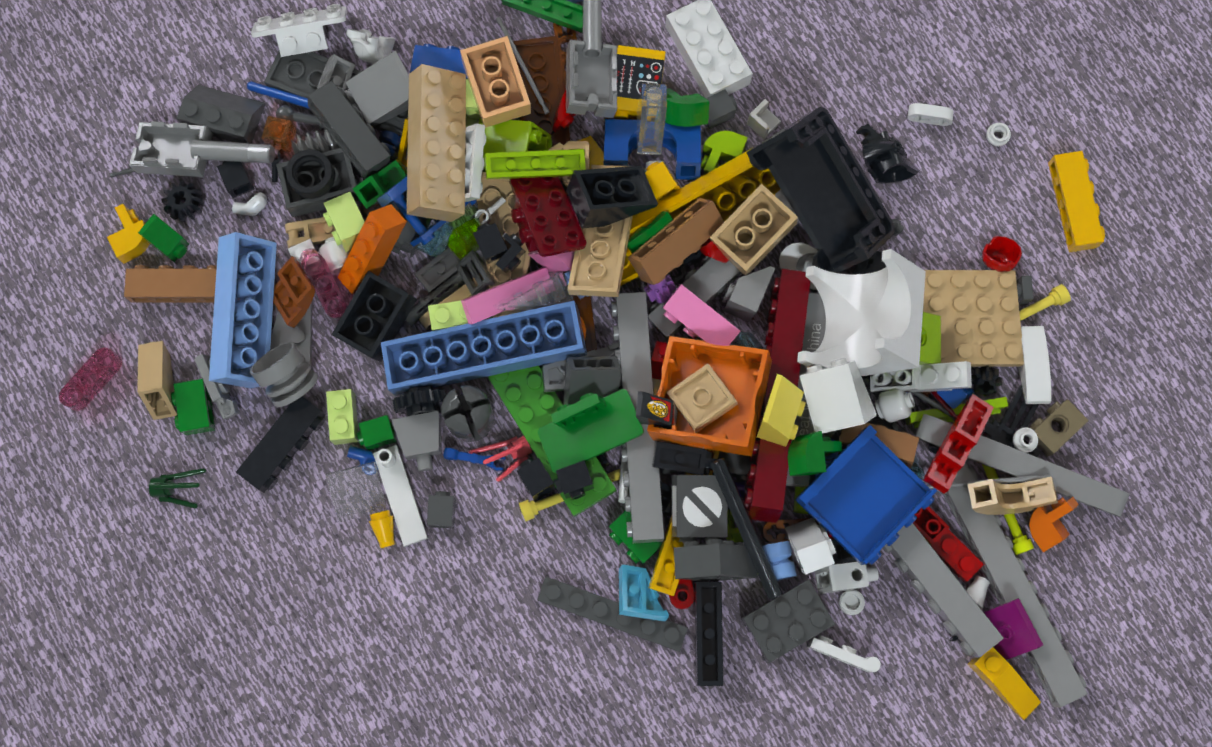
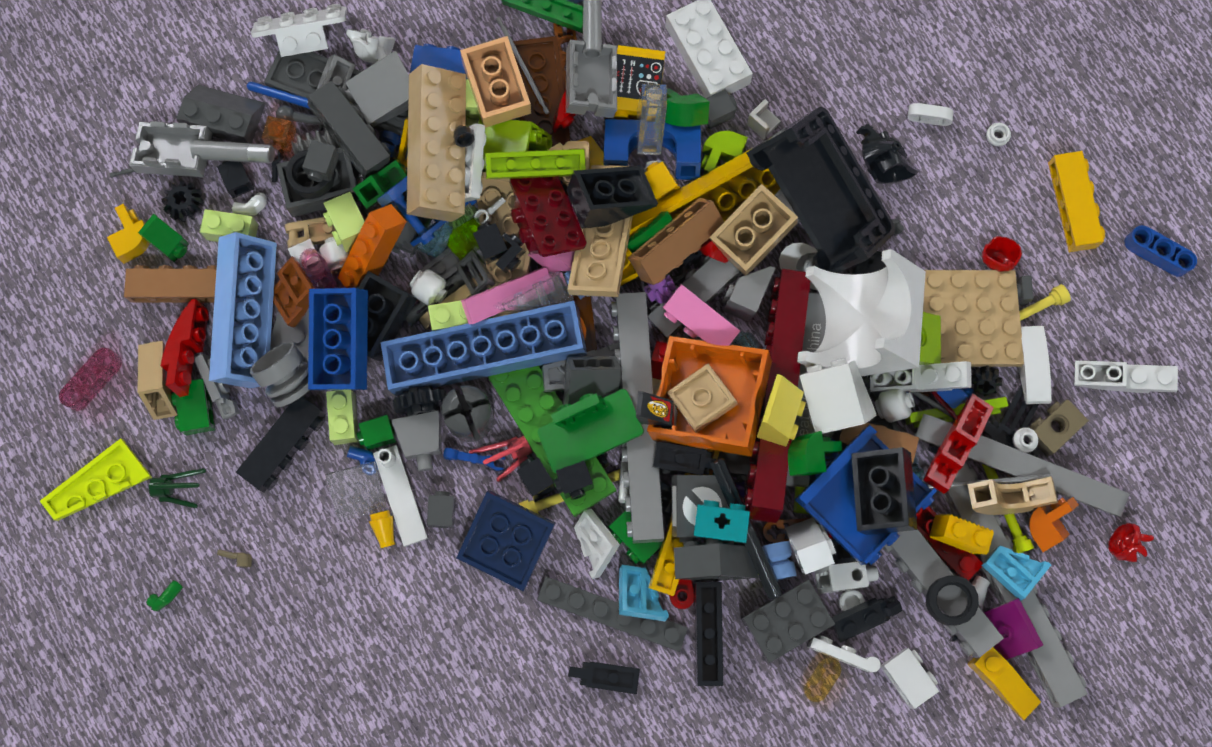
none -> neon yellow wing [40,438,152,521]
none -> green arm [146,580,183,611]
none -> red slope [160,298,209,397]
none -> yellowish green brick [200,209,259,242]
none -> dark tan hand [217,549,252,567]
none -> dark grey brick [302,140,339,182]
none -> blue brick [308,288,368,390]
none -> white head [410,269,448,306]
none -> black hinge [453,125,474,147]
none -> dark blue plate [456,490,556,591]
none -> black hinge [568,661,640,694]
none -> white wing [574,509,620,579]
none -> teal brick [694,500,750,543]
none -> clear yellow beam [803,658,841,702]
none -> black hinge [831,596,903,643]
none -> black brick [851,447,917,535]
none -> white brick [880,648,939,709]
none -> black tyre [926,575,979,626]
none -> yellow brick [929,514,994,555]
none -> medium azure wing [981,546,1051,601]
none -> white slope [1074,361,1178,393]
none -> red piece [1108,523,1154,562]
none -> blue beam [1124,225,1197,277]

